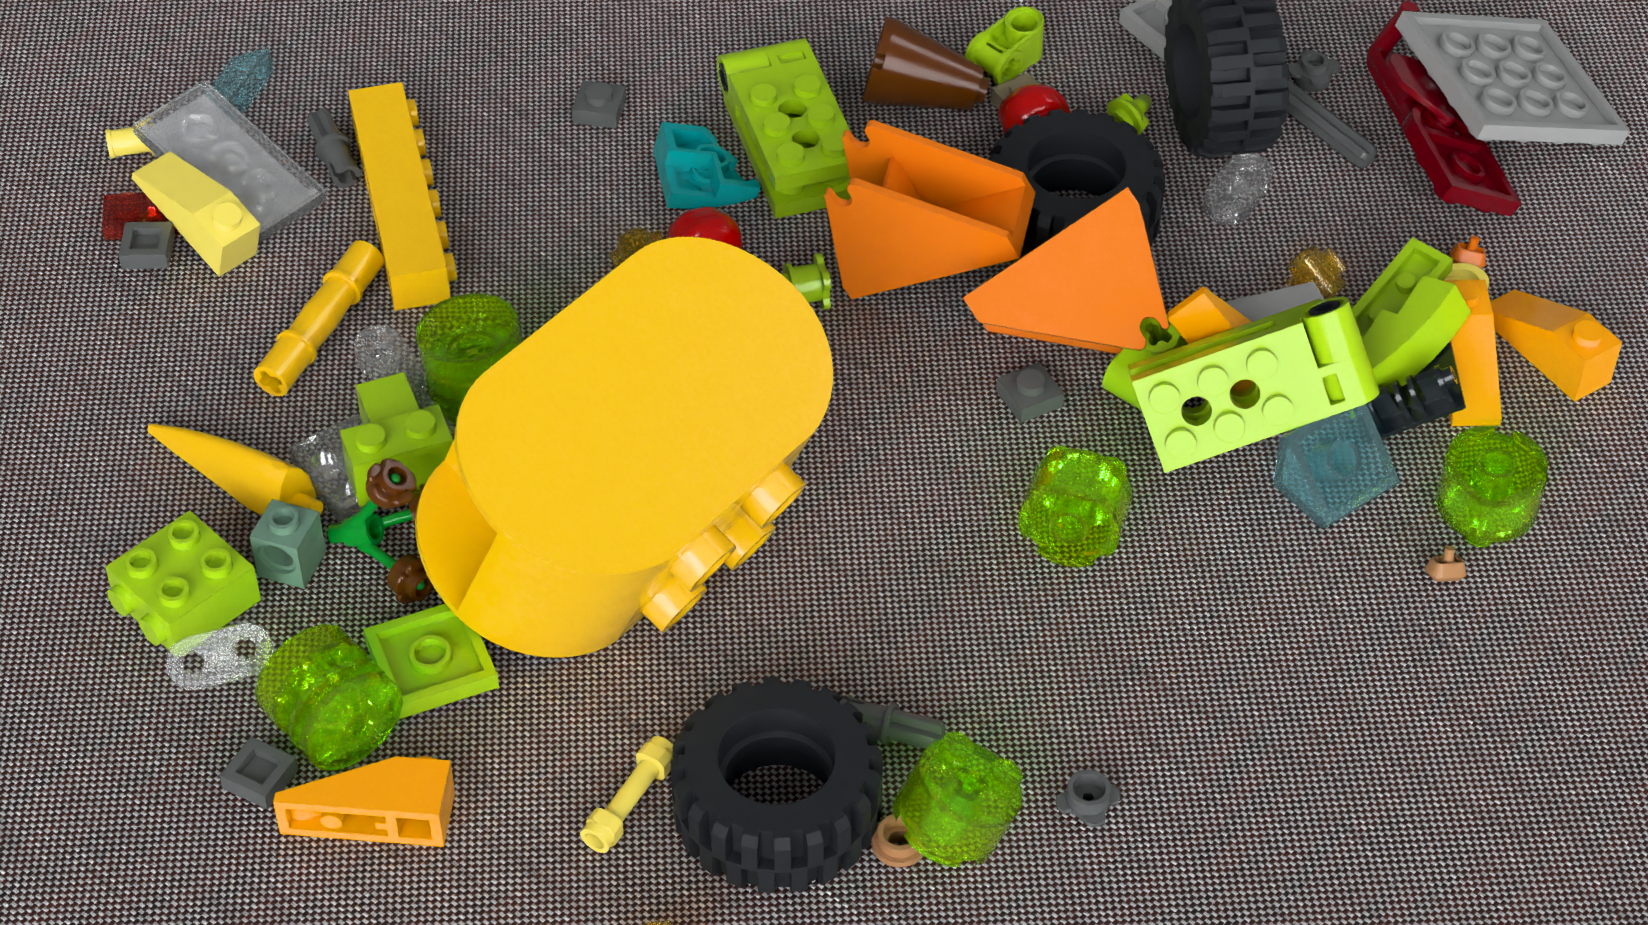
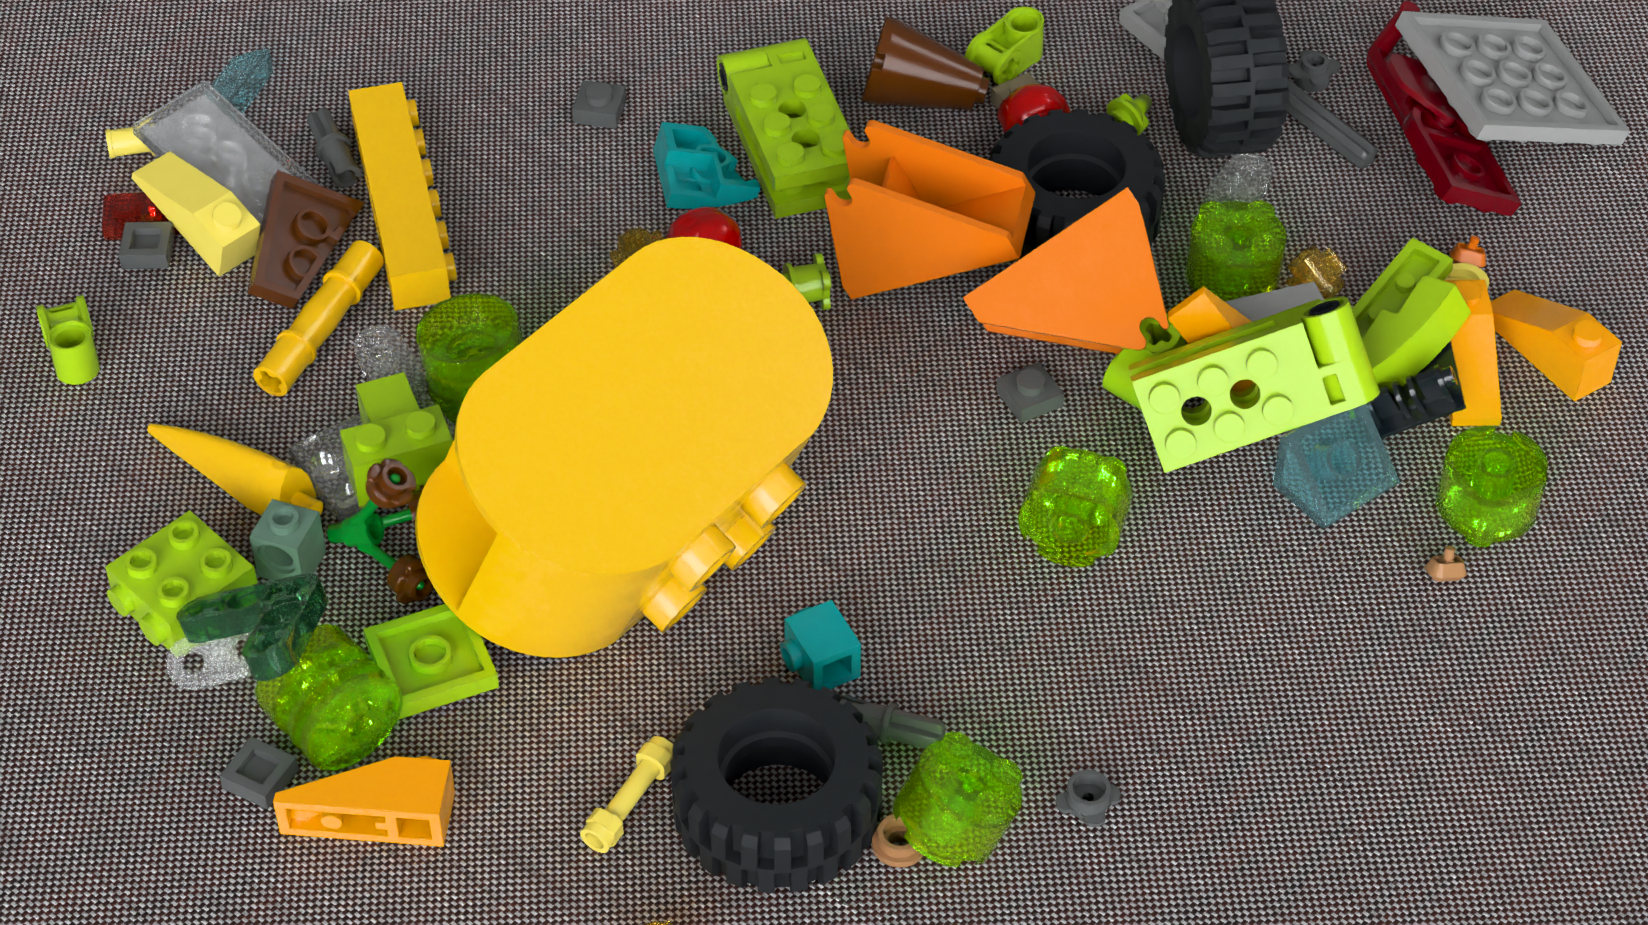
none -> lime piece [35,295,100,385]
none -> clear green beam [176,573,329,681]
none -> reddish brown wing [247,170,365,309]
none -> teal brick [780,600,861,691]
none -> clear neon green brick [1186,200,1287,301]

